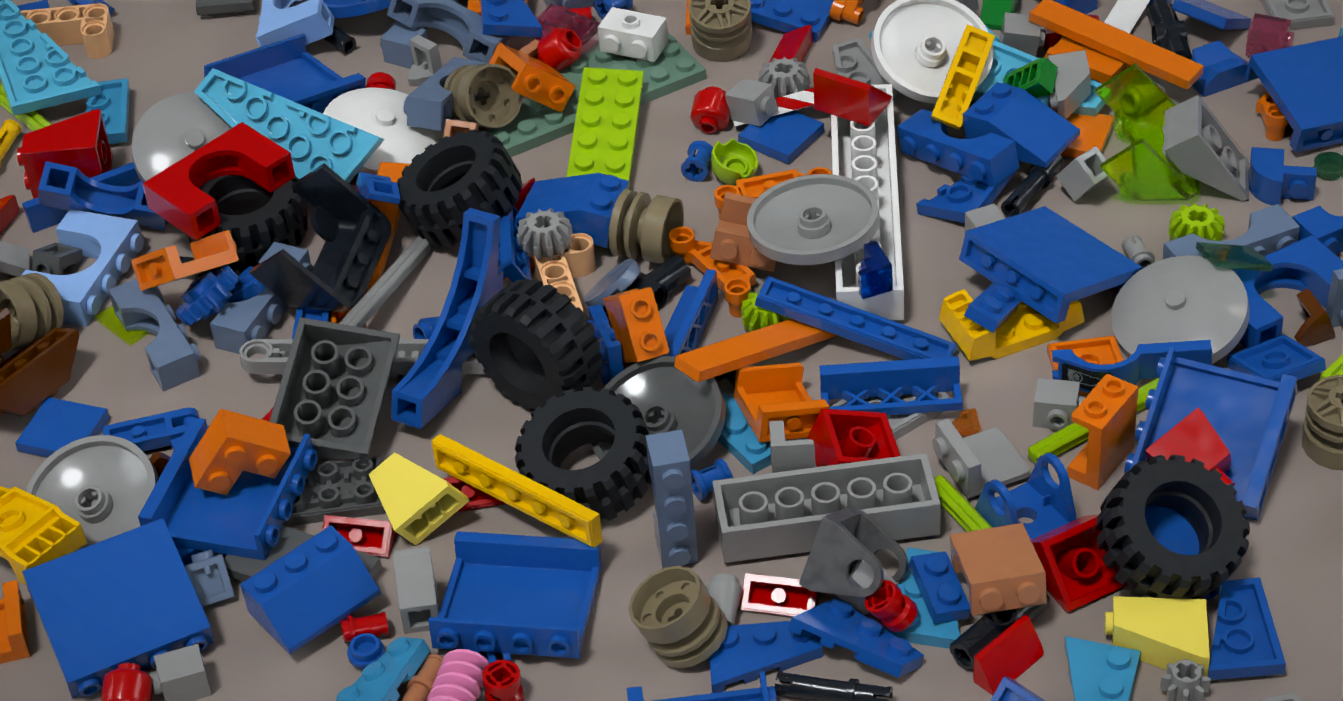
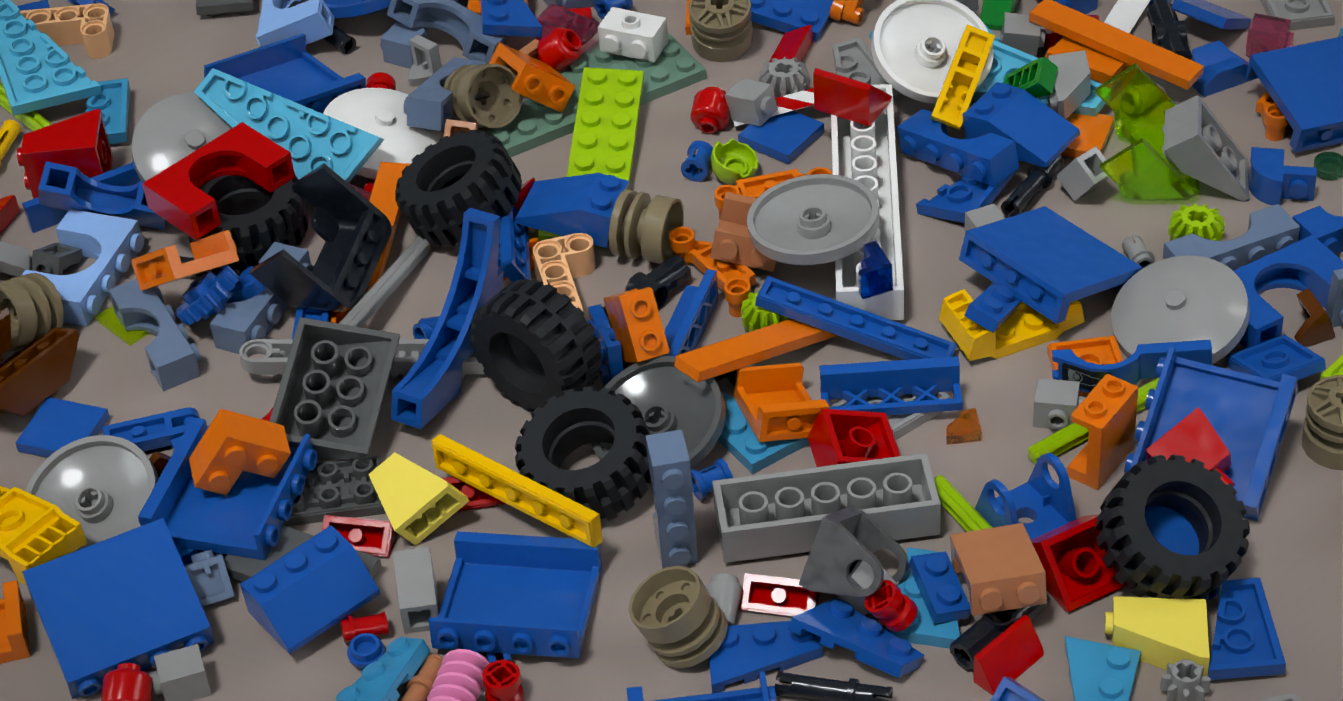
blue slope [356,172,401,205] -> none
light grey gear [517,208,573,260] -> none
sand blue tile [584,258,641,308] -> none
light grey panel [769,421,815,473] -> none
light grey bracket [932,418,1029,498] -> none
piece [1196,242,1273,271] -> none

